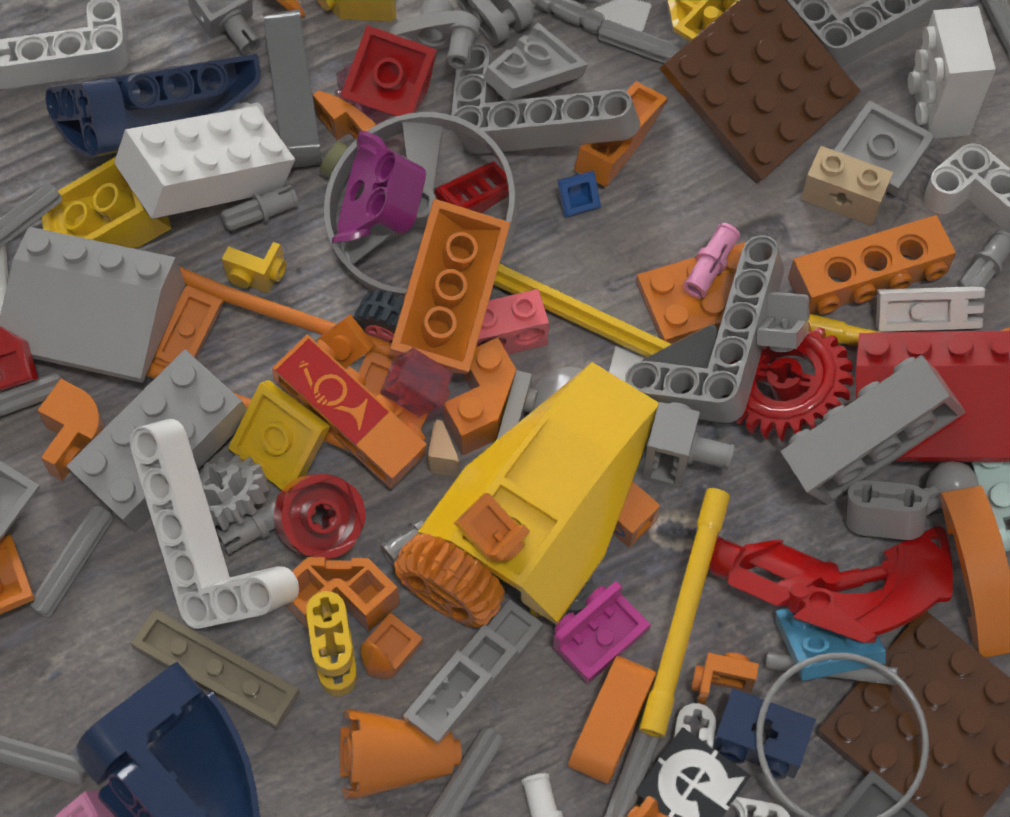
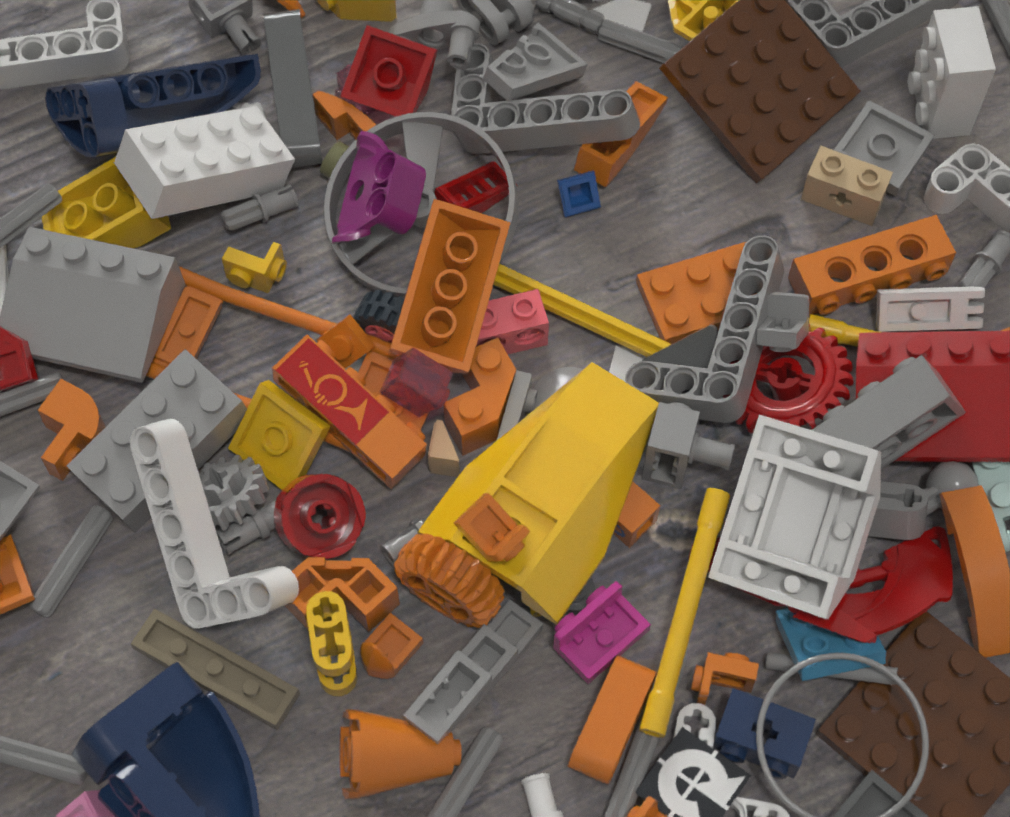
bright pink pin [683,223,740,299] -> none
none -> white slope [708,415,881,619]

